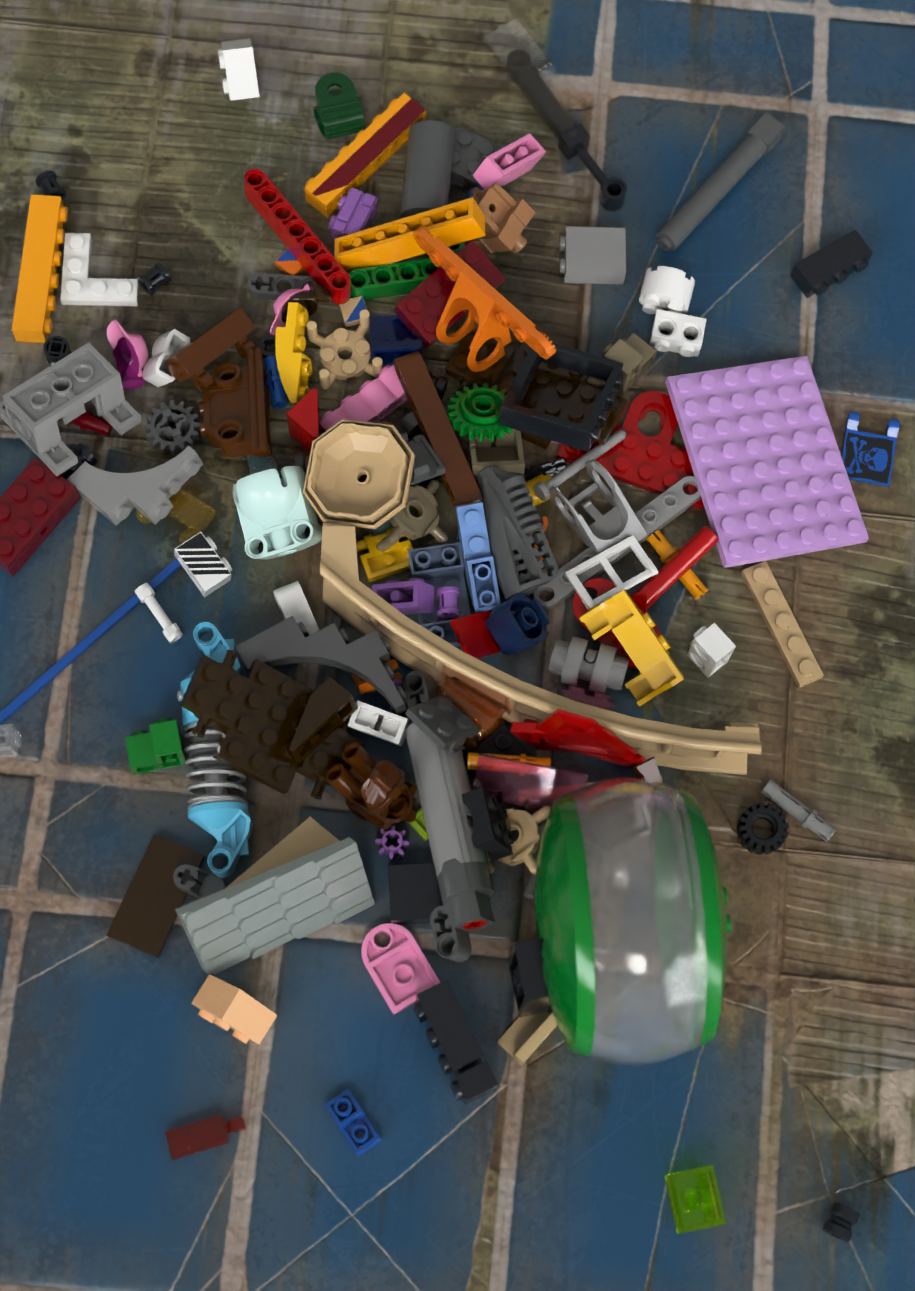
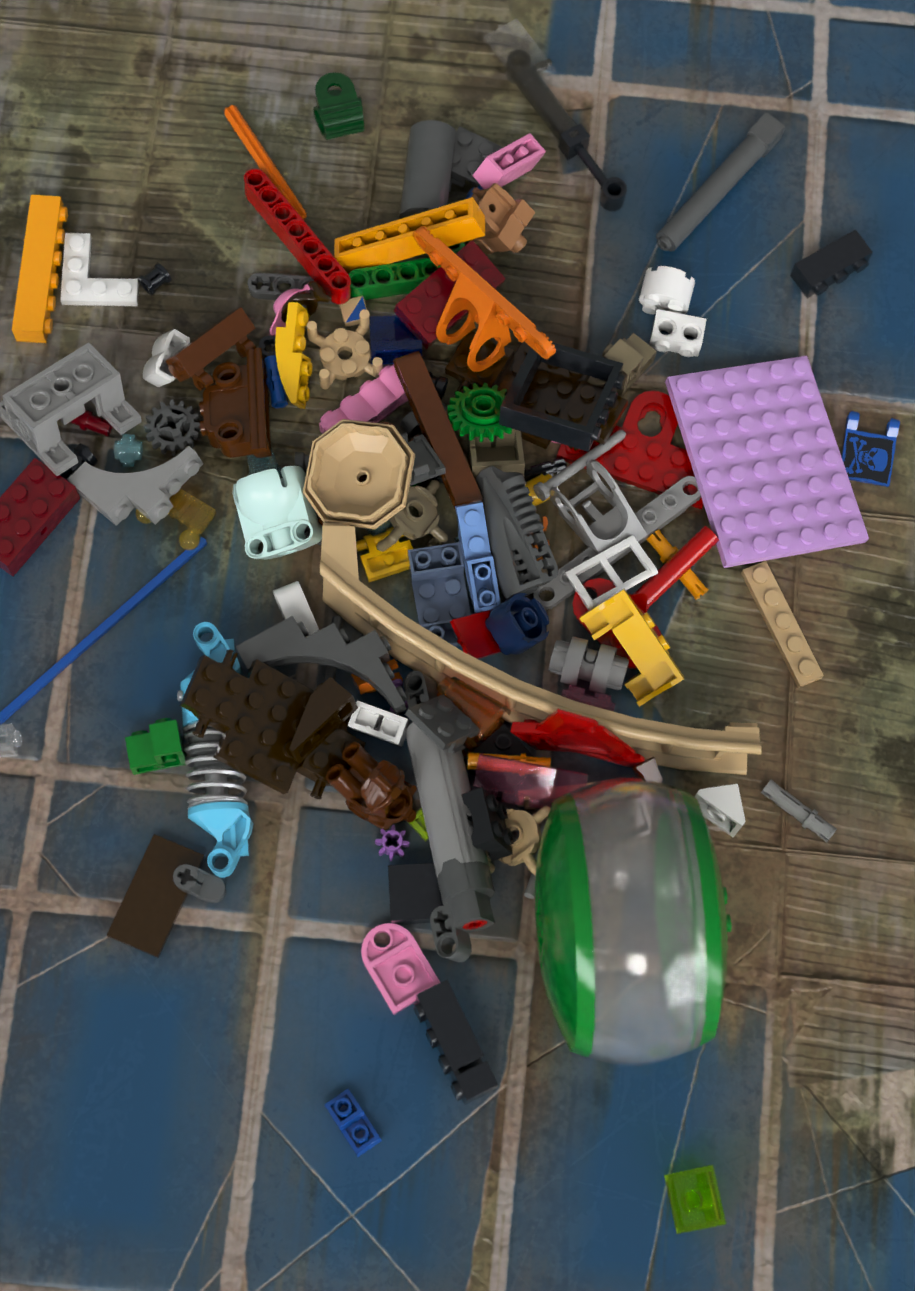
black bush [35,170,66,199] -> none
black wheel [43,336,72,366] -> none
hair [107,319,149,390] -> none
white bar [134,583,183,644] -> none
clear red plate [165,1115,246,1160] -> none
brick [174,532,232,598] -> none
light grey piece [175,817,375,975] -> none
light nougat brick [191,974,277,1045] -> none
white brick [218,38,259,101] -> none
orange tile [275,249,305,276] -> none
red slope [287,389,320,453] -> none
brick [304,93,426,218] -> none
medium lavender brick [328,188,378,241] -> none
medium lavender brick [372,578,435,615] -> none
medium lavender bush [436,586,461,620] -> none
tan panel [498,1012,557,1066] -> none
black brick [508,938,552,1017] -> none
light grey brick [559,226,626,284] -> none
white brick [687,623,736,678] -> none
black tyre [736,802,789,855] -> none
black wheel [822,1202,860,1242] -> none
none -> clear light blue gear [114,434,143,467]
none -> orange axle [224,105,307,220]
none -> white slope [695,784,746,837]

